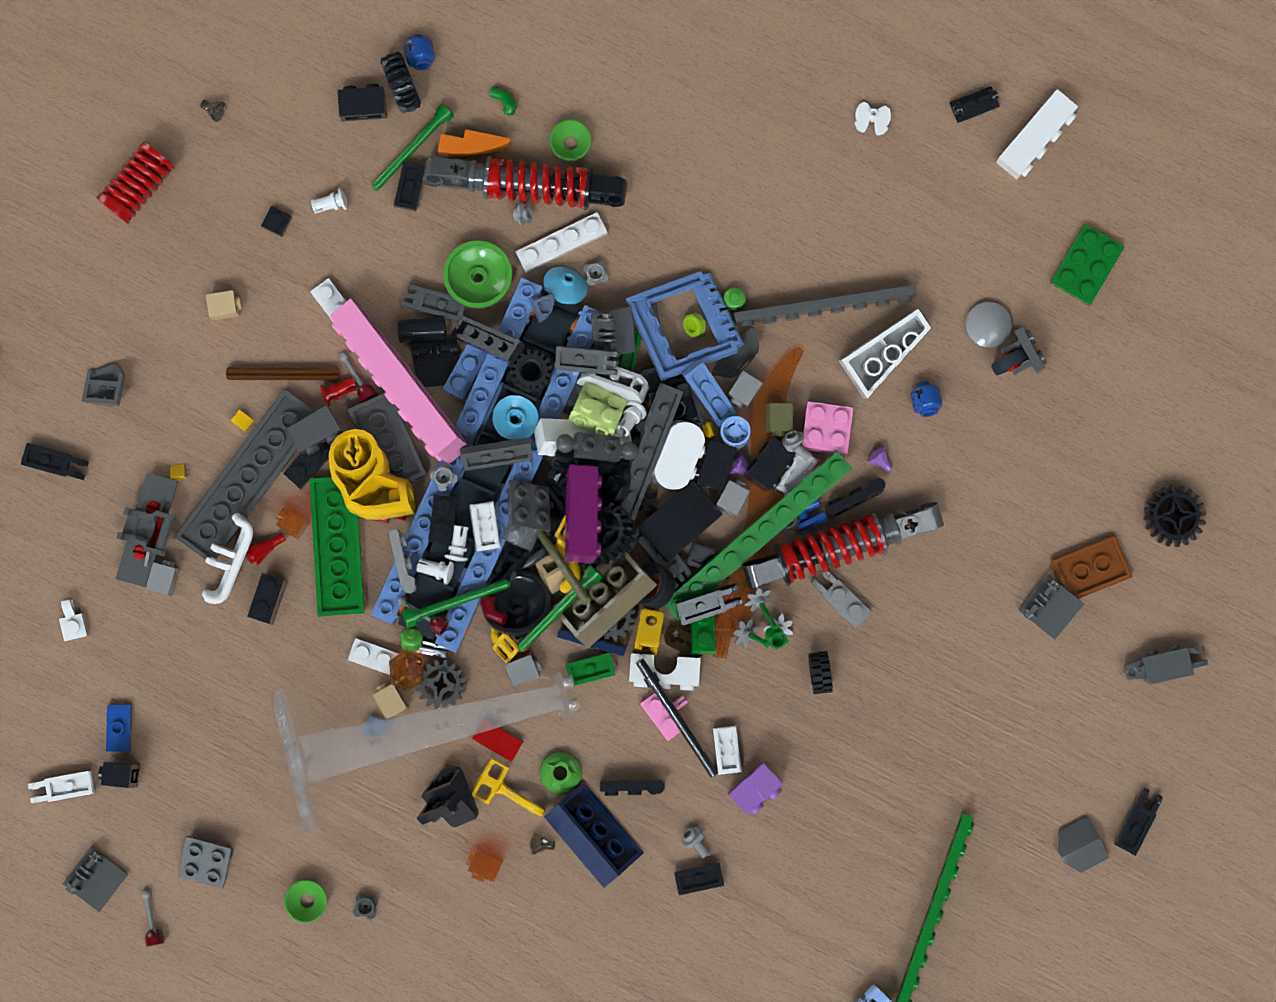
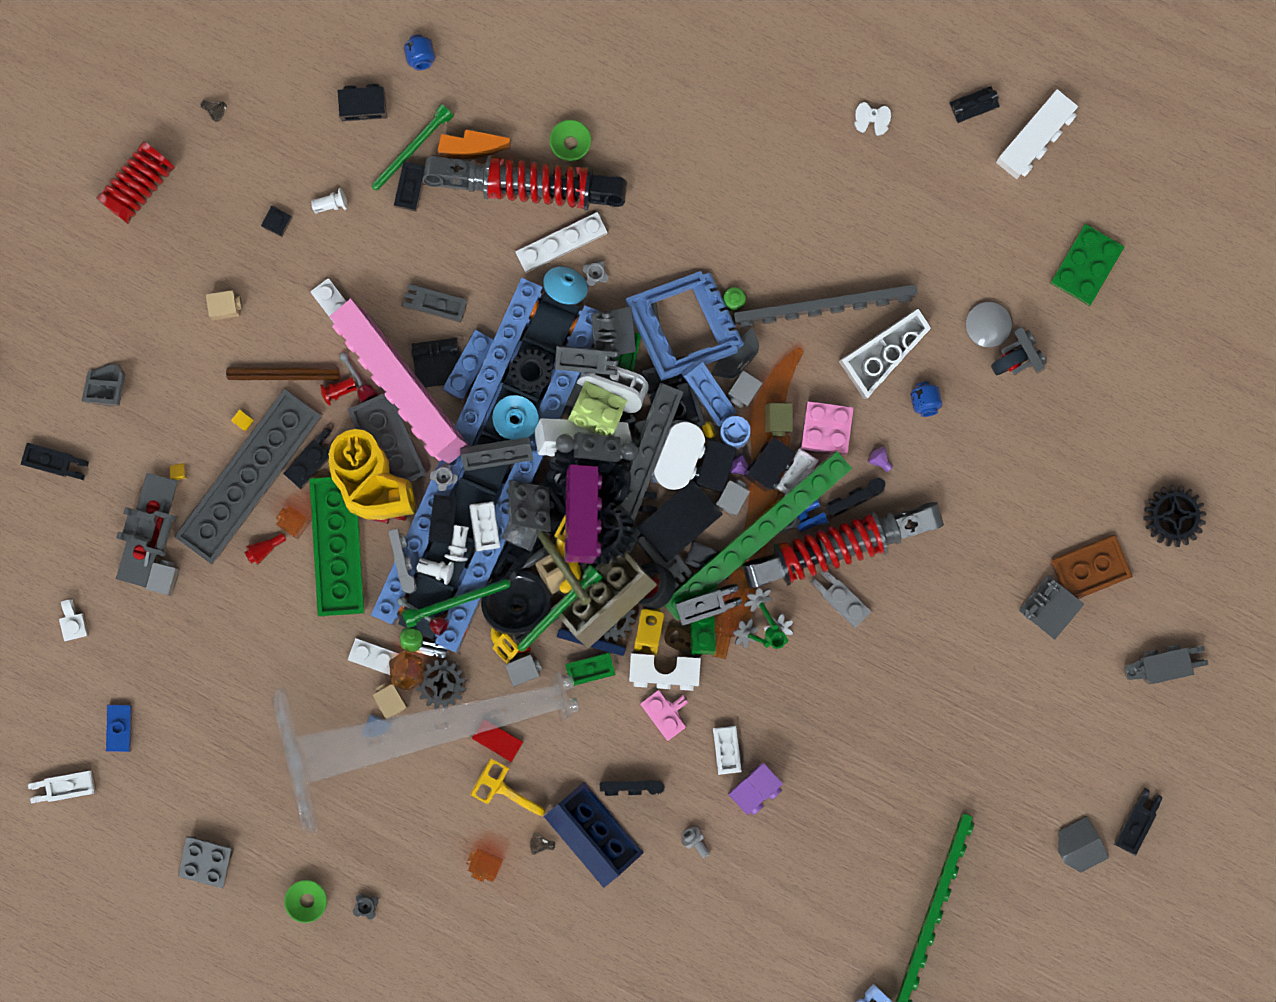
dark grey hinge [63,847,128,912] -> none
black brick [98,761,140,788] -> none
hinge [142,890,165,947] -> none
white piece [202,513,253,604] -> none
black brick [247,573,288,625] -> none
dark grey brick [286,405,343,455] -> none
black gear [380,51,421,114] -> none
black pin [398,317,446,343] -> none
black piece [416,764,479,827] -> none
bright green dish [443,240,512,309] -> none
black plate [450,316,525,365] -> none
dark red arm [480,594,507,625] -> none
green arm [489,87,517,116] -> none
light grey plate [513,202,533,225] -> none
sand blue tile [531,293,555,323] -> none
bright green piece [540,752,582,794] -> none
white pin [616,401,647,437] -> none
black bar [635,658,718,777] -> none
black plate [674,863,725,896] -> none
lime tile [683,313,706,337] -> none
light grey plate [782,431,812,461] -> none
black tyre [808,651,833,695] -> none

